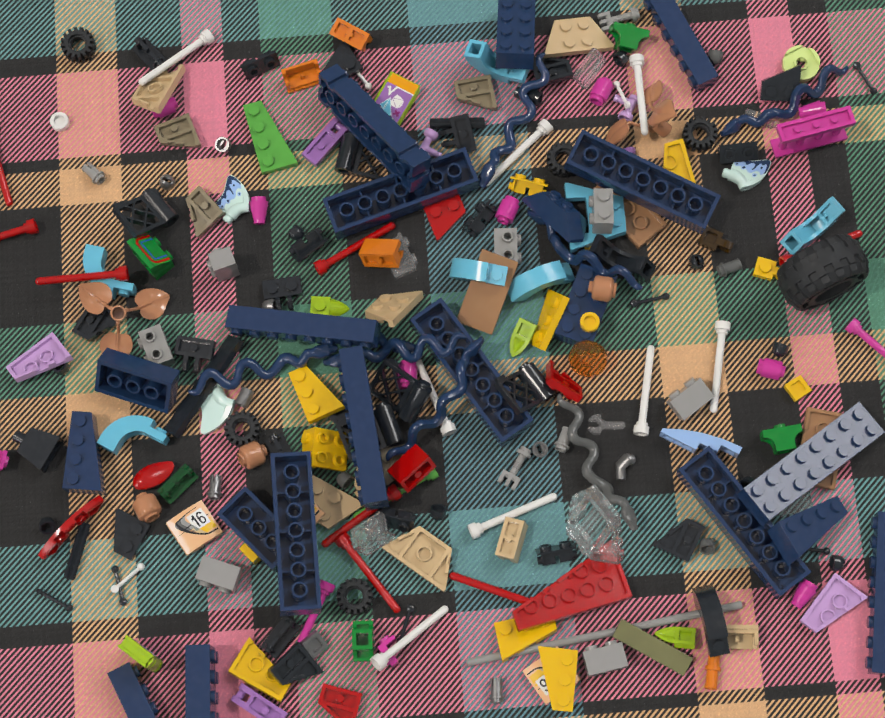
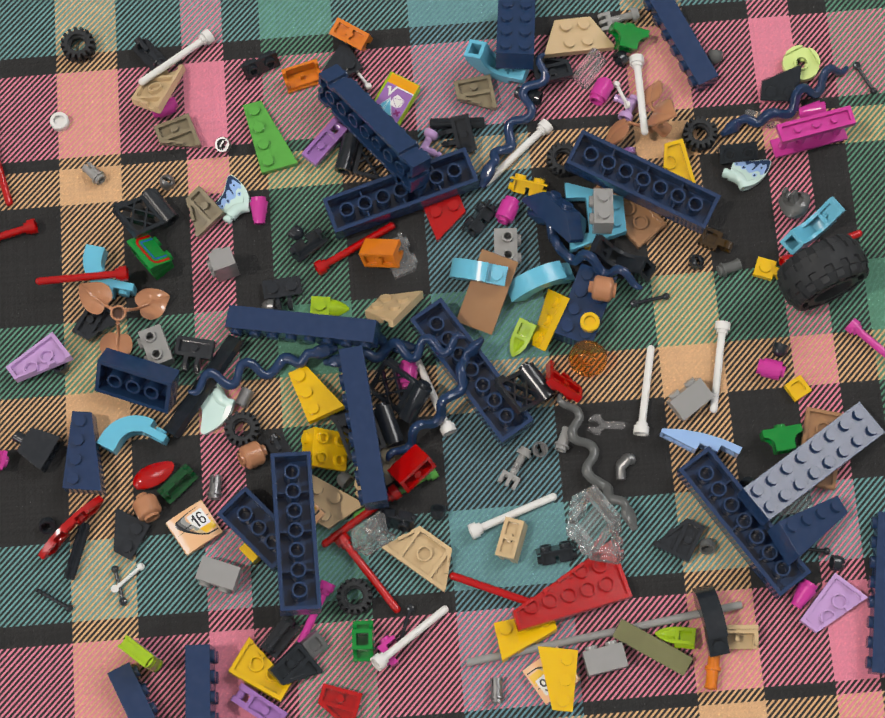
none -> dark grey piece [778,187,810,219]

